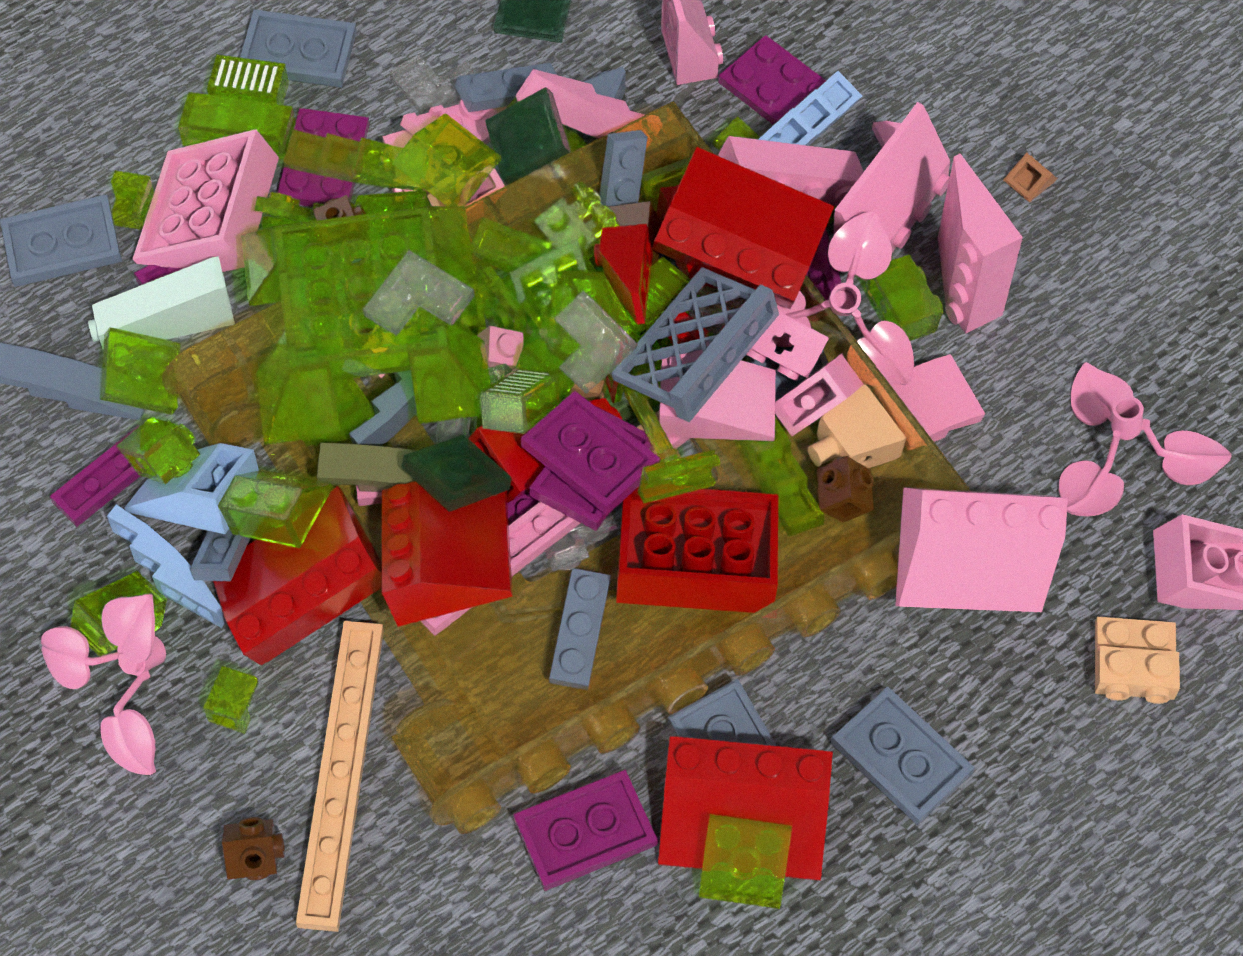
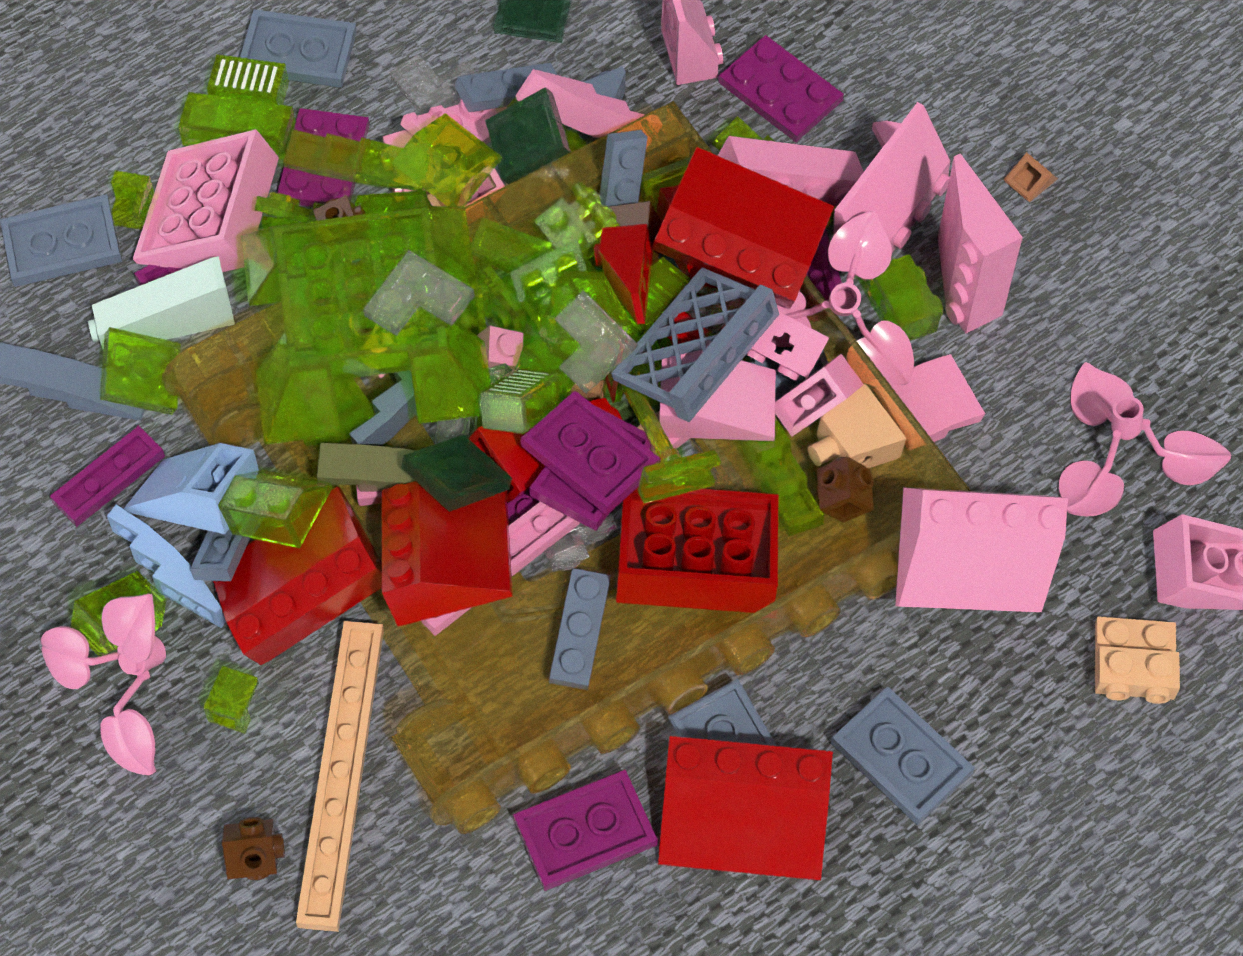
clear neon green brick [116,417,200,484] -> none
clear neon green plate [699,814,792,909] -> none
light blue slope [758,71,862,146] -> none

